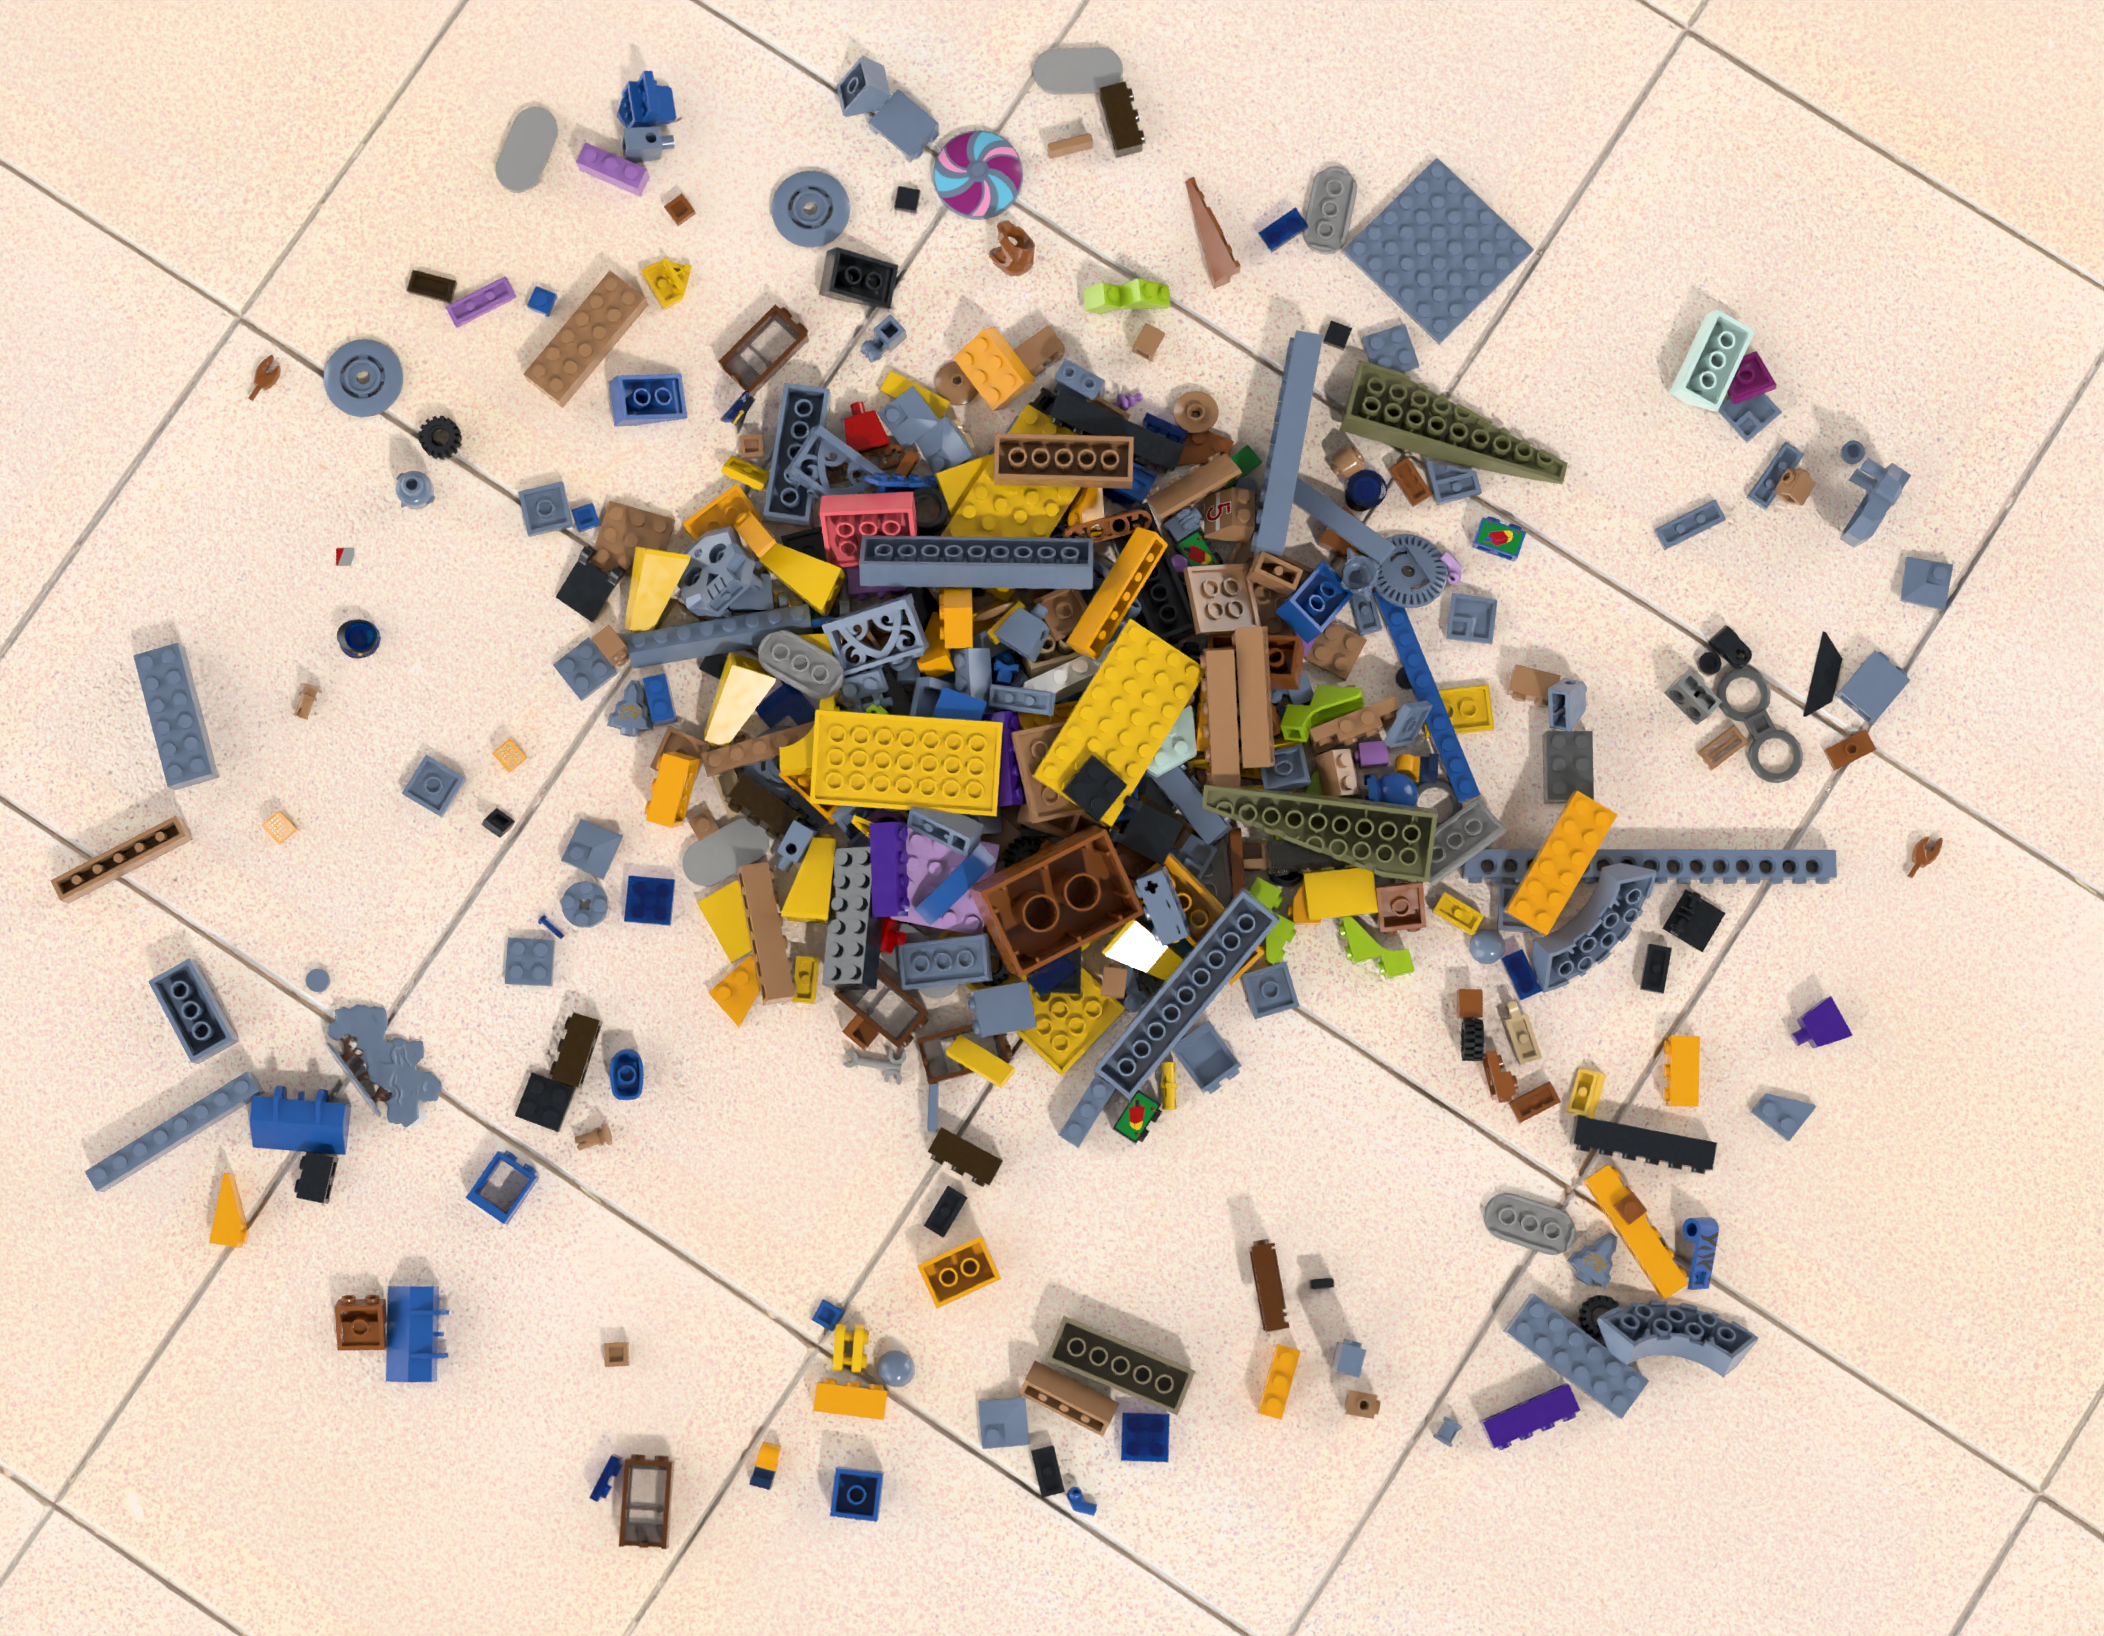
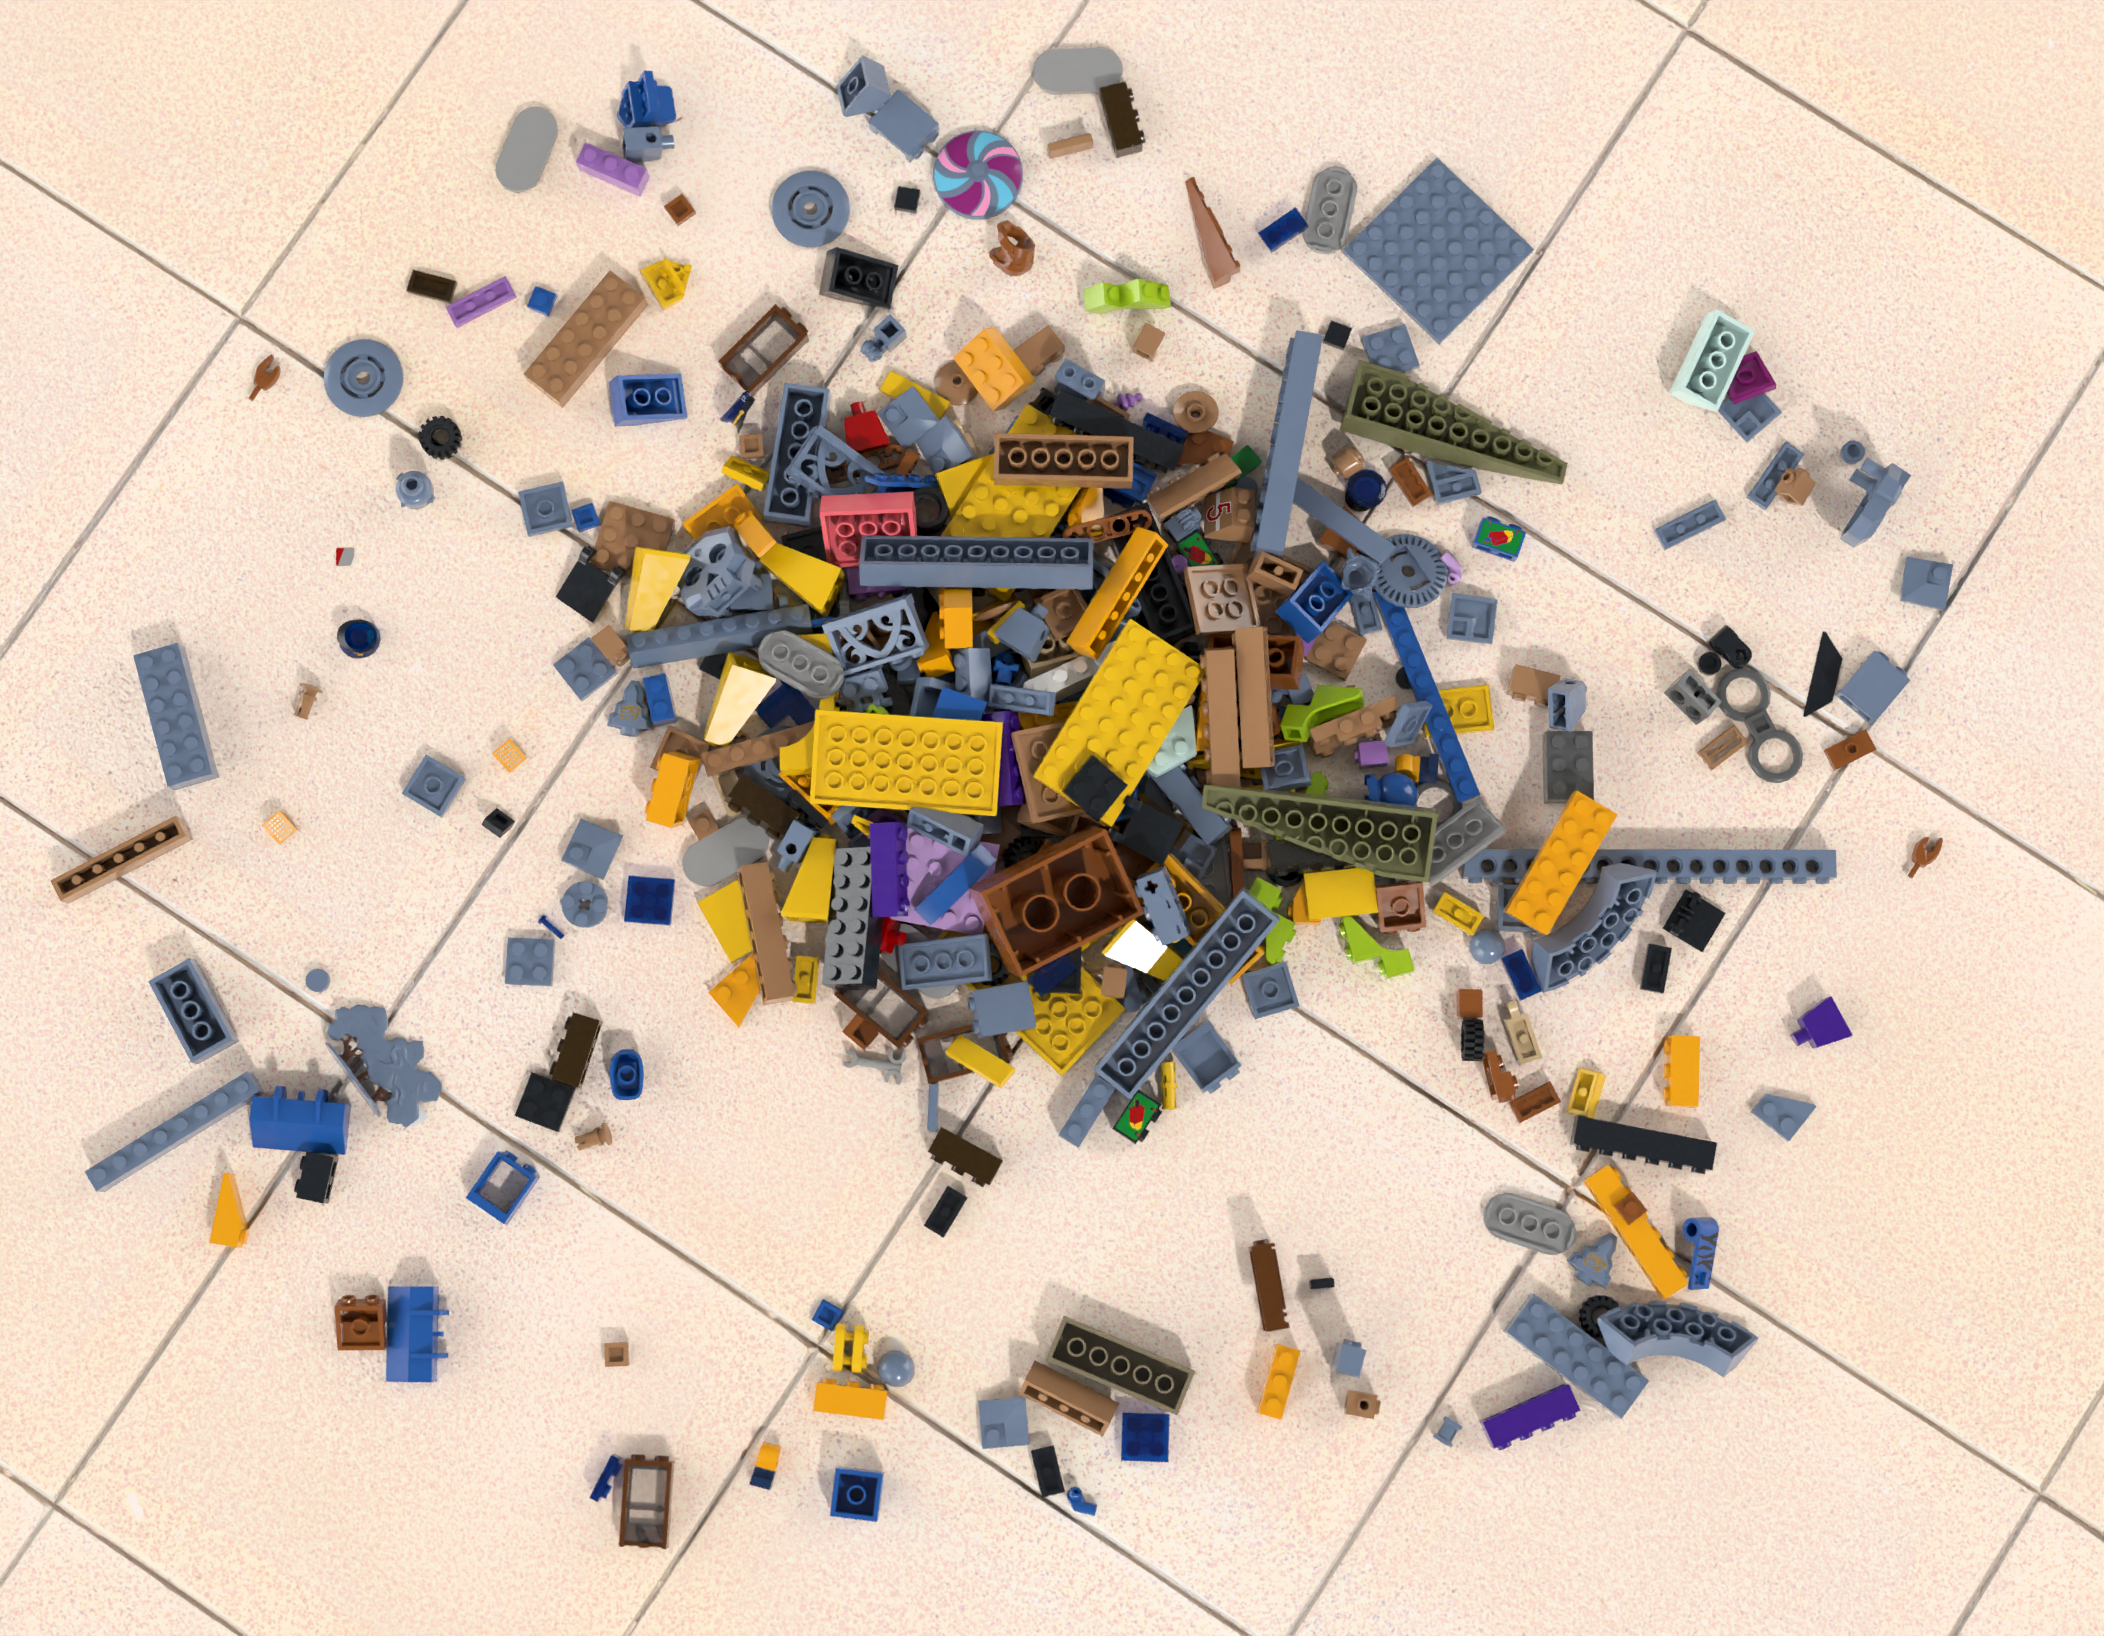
light orange brick [917,1236,1002,1309] -> none
medium nougat slope [1315,749,1362,799] -> none

